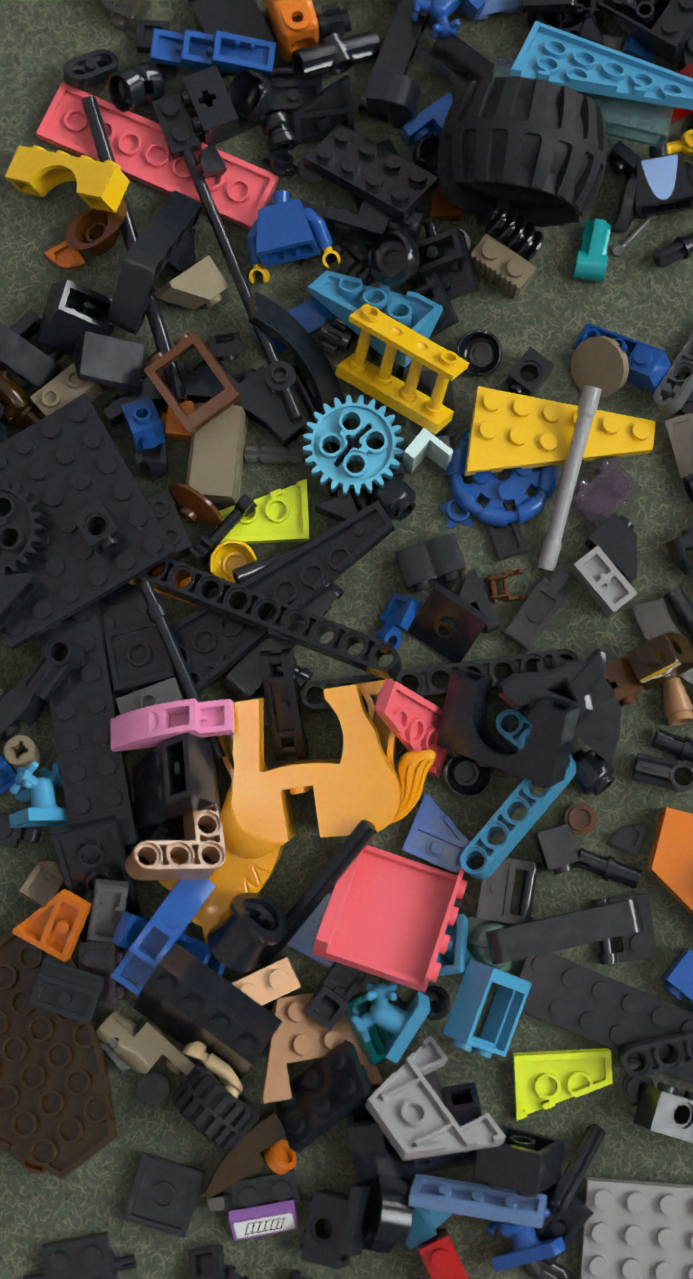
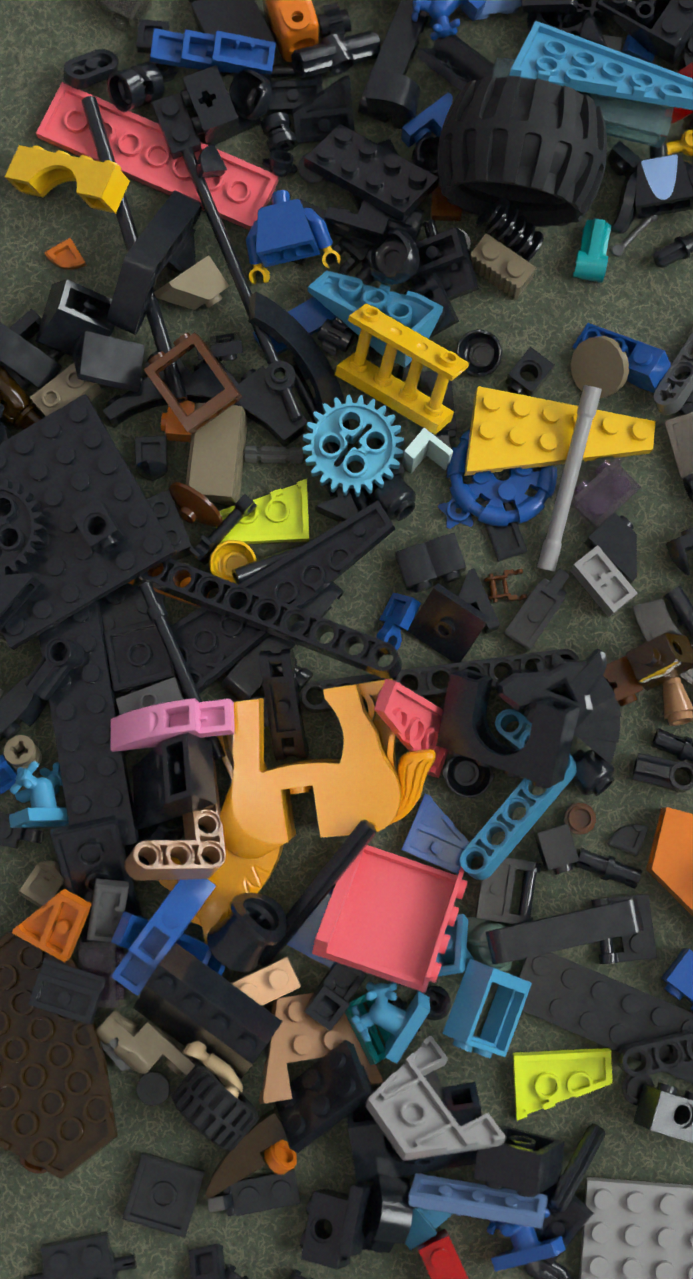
reddish brown piece [66,198,127,254] -> none
blue brick [121,396,166,452] -> none
tile [229,1200,299,1241] -> none

